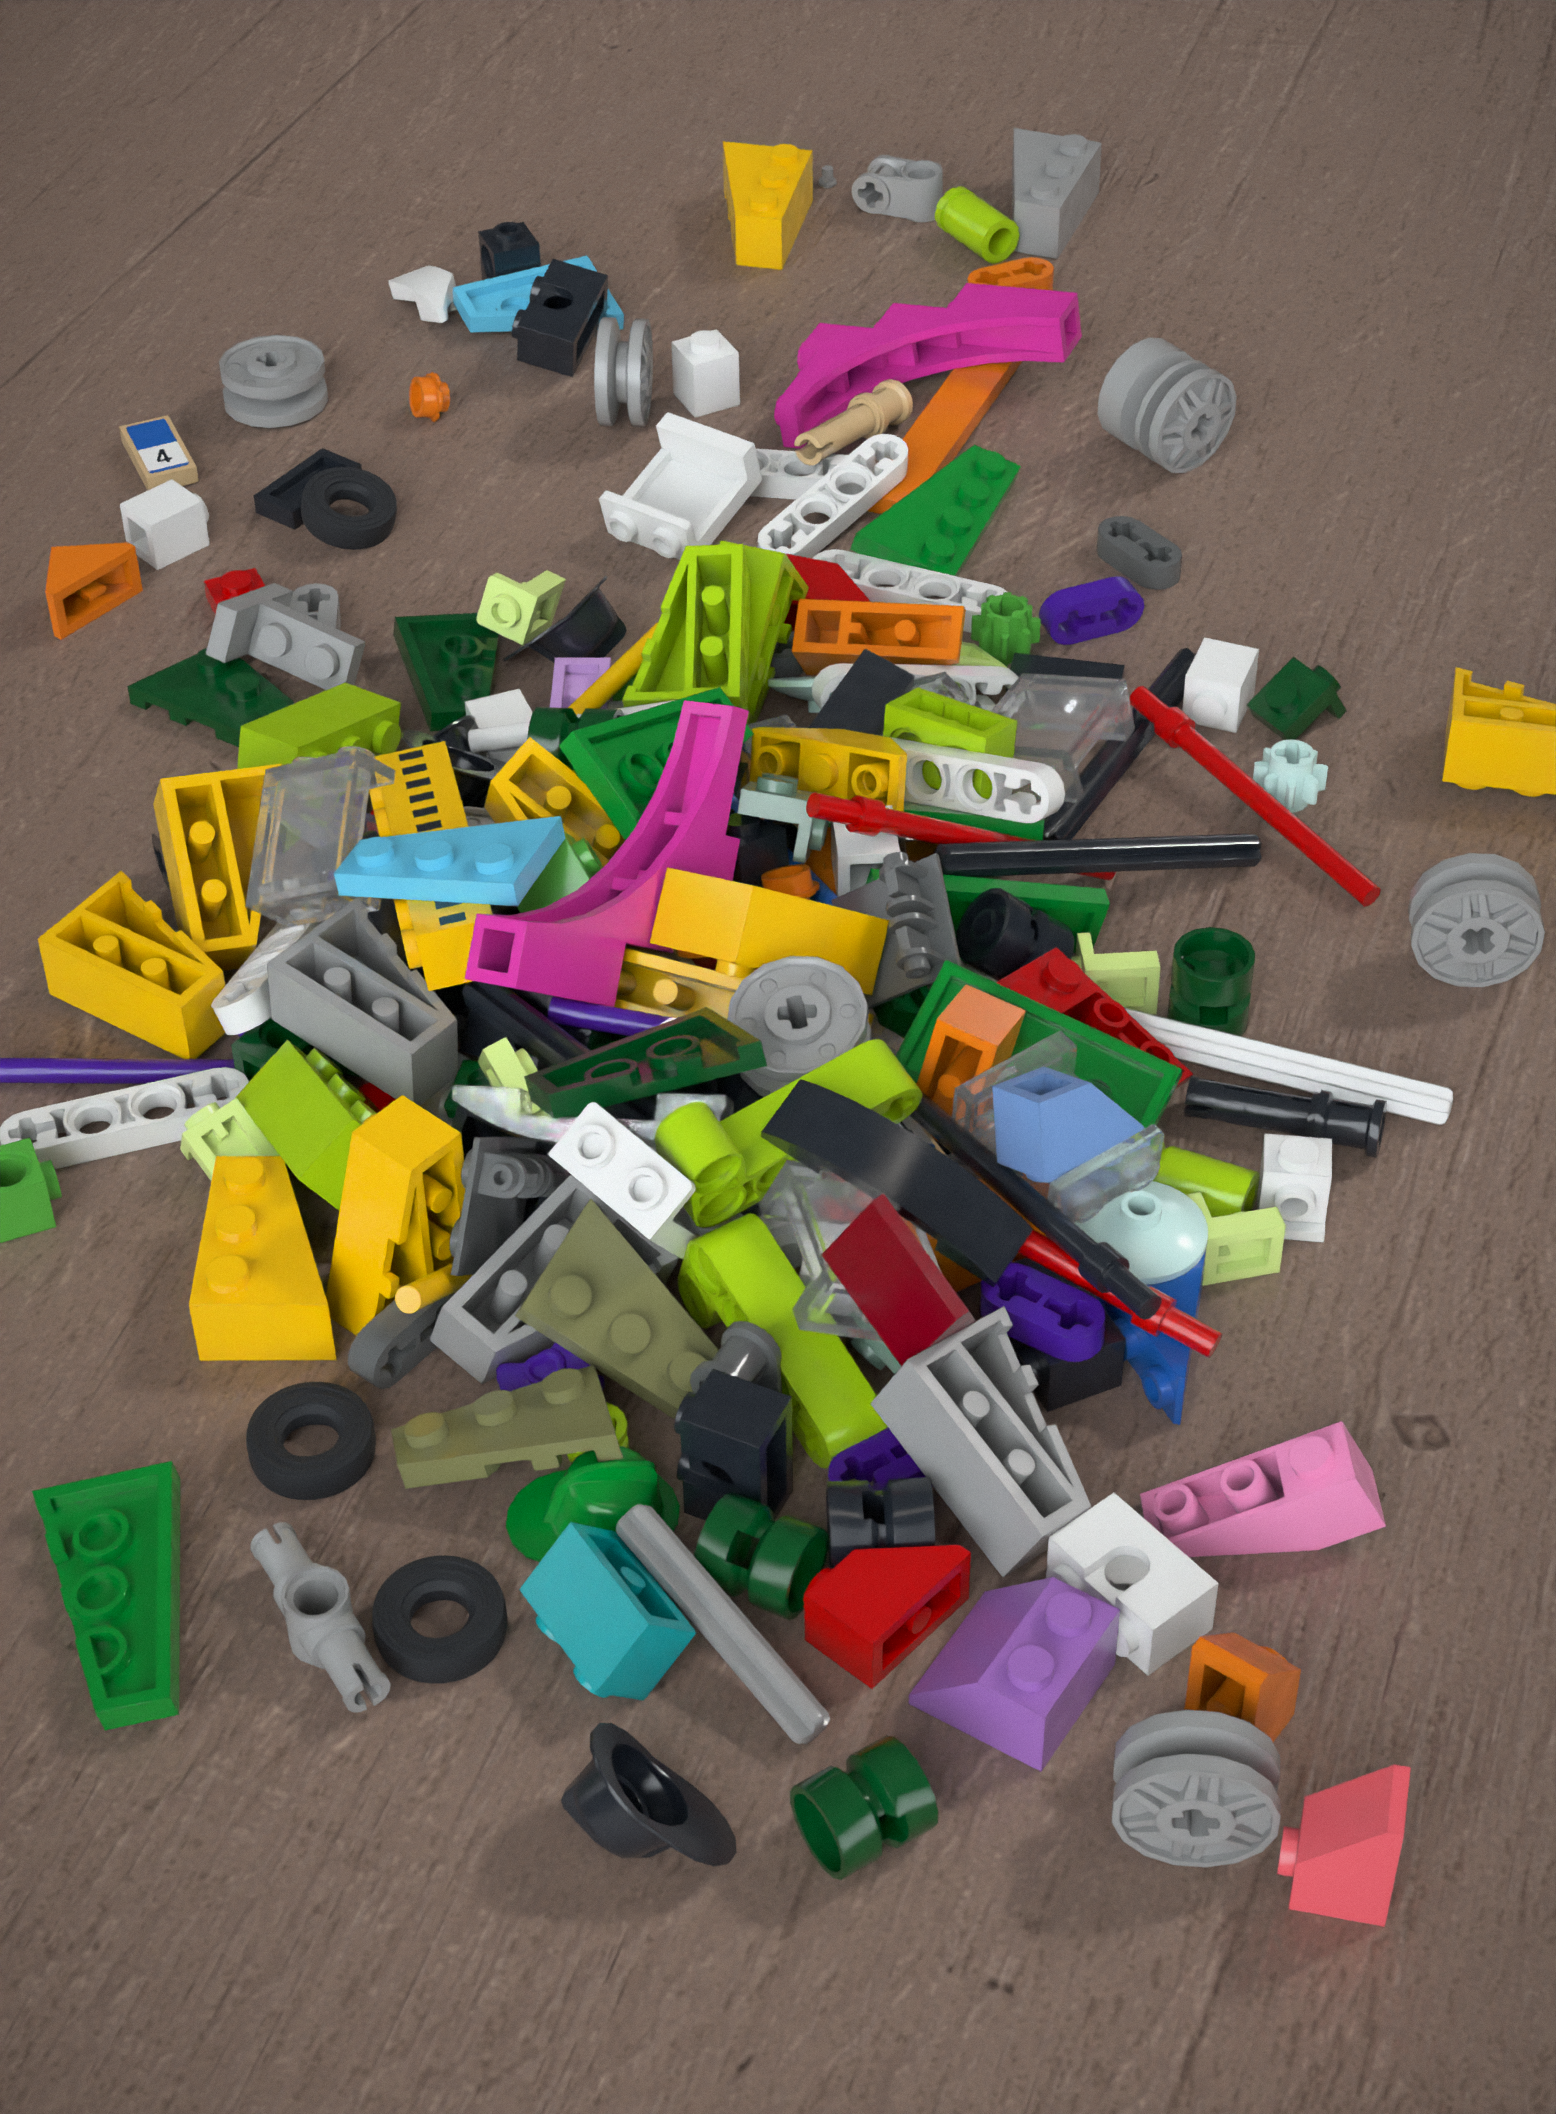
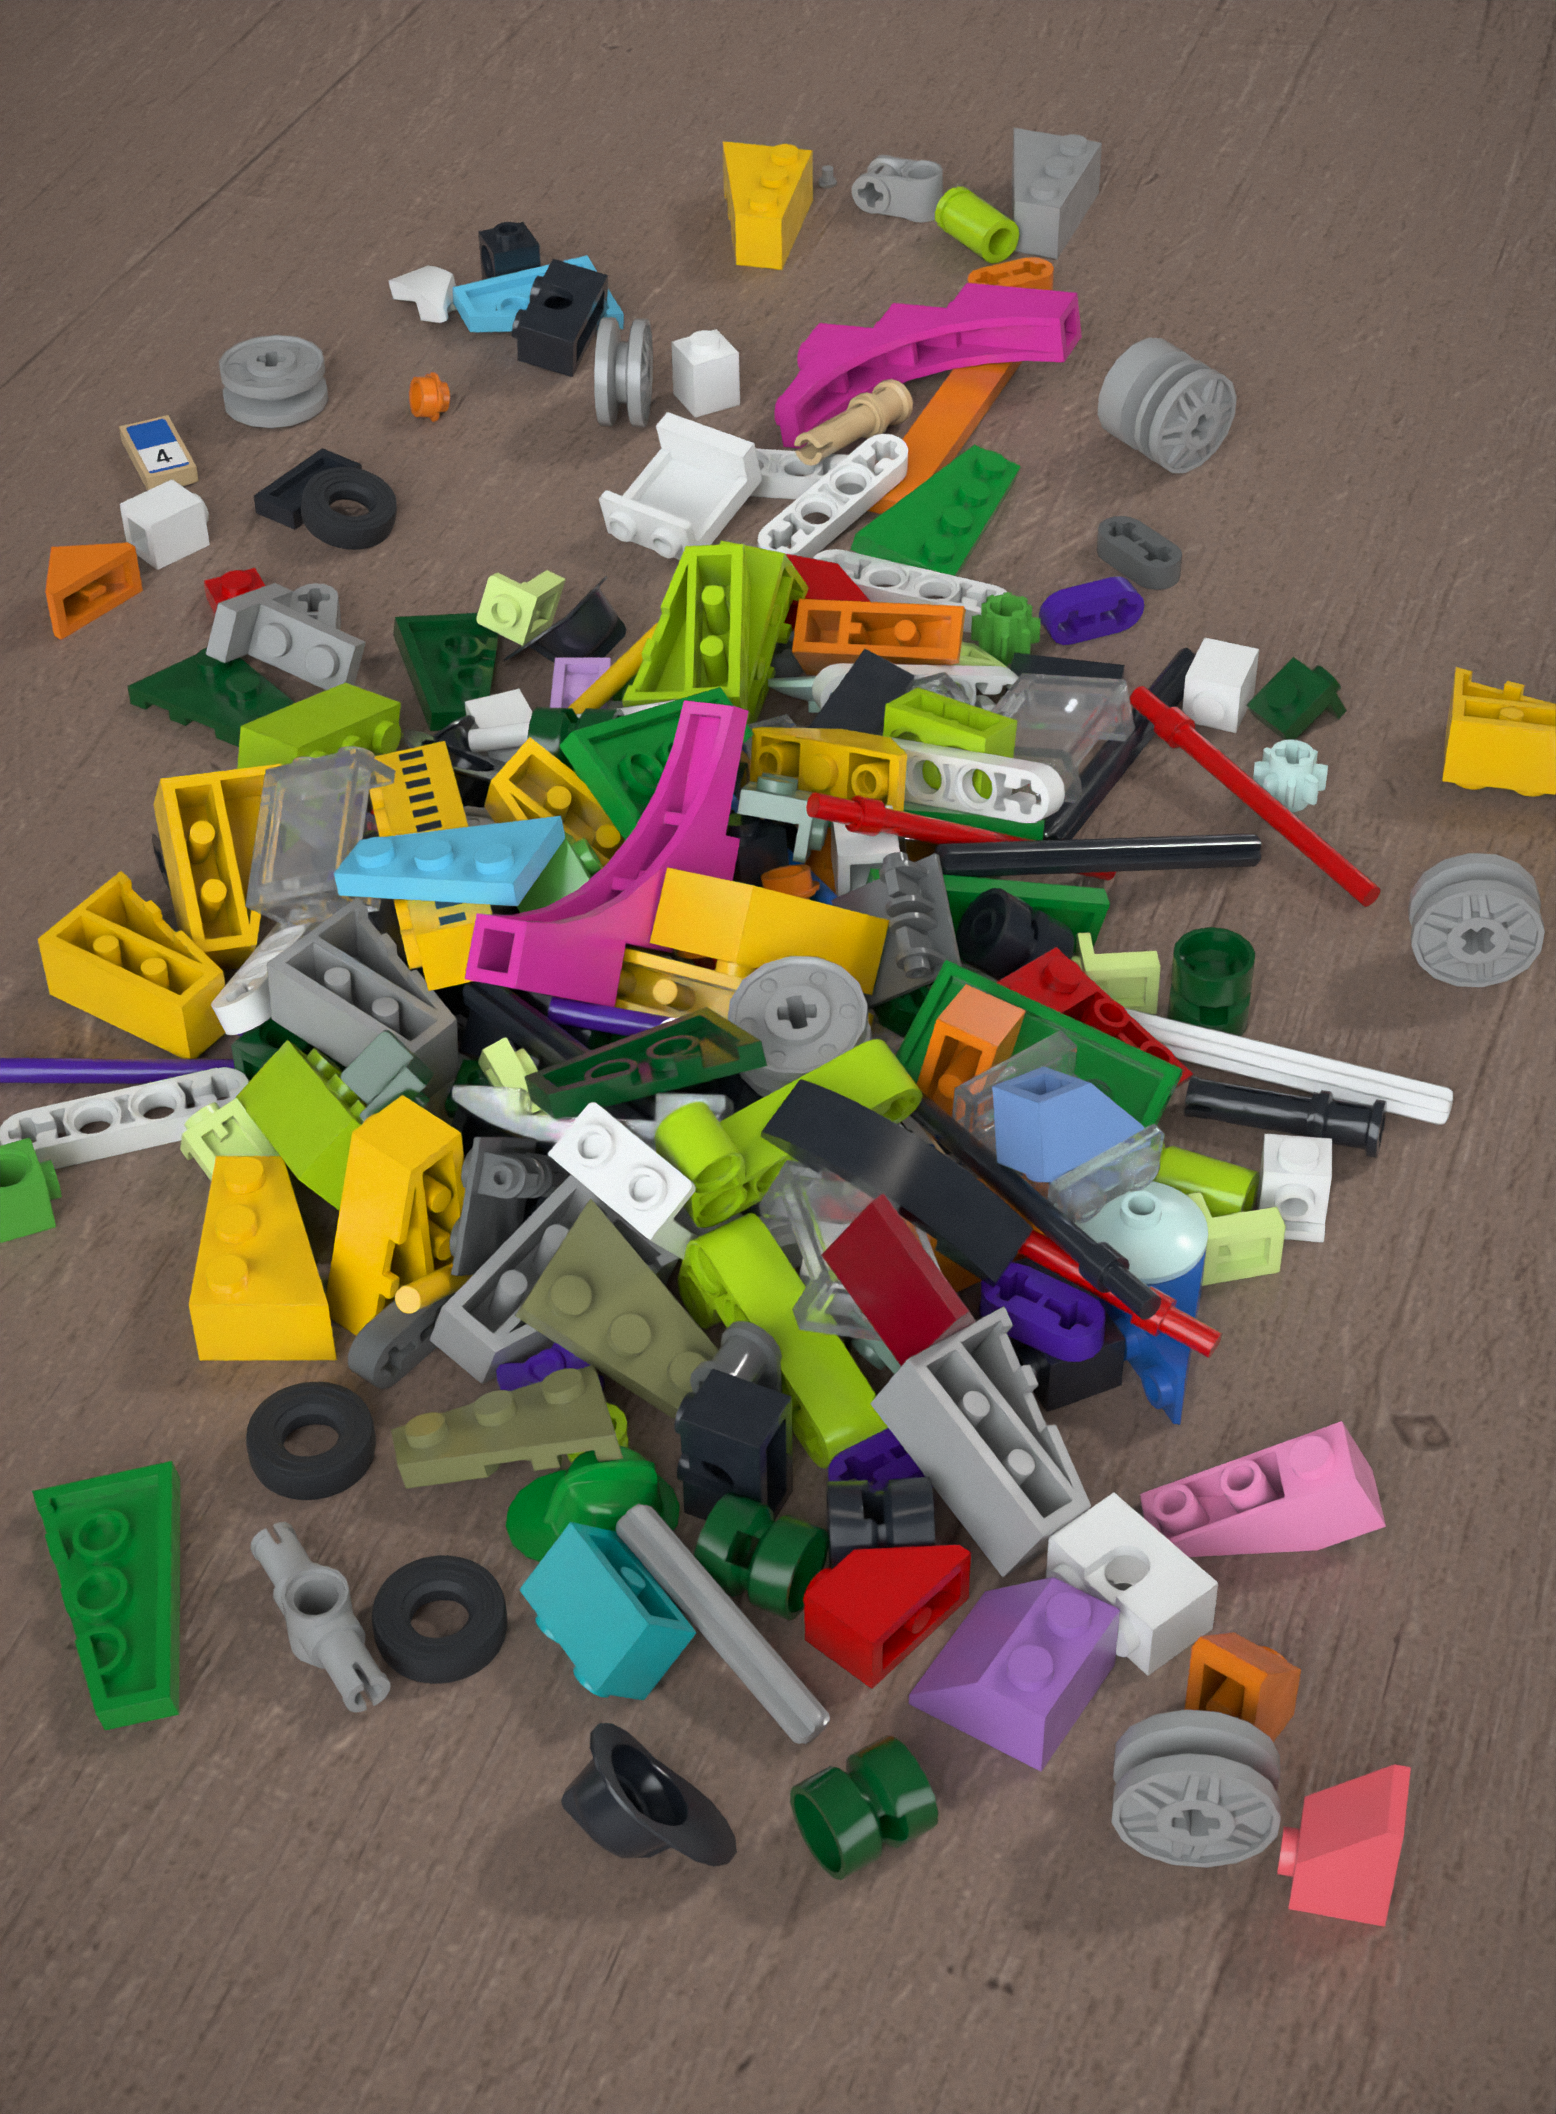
none -> bracket [341,1030,434,1121]

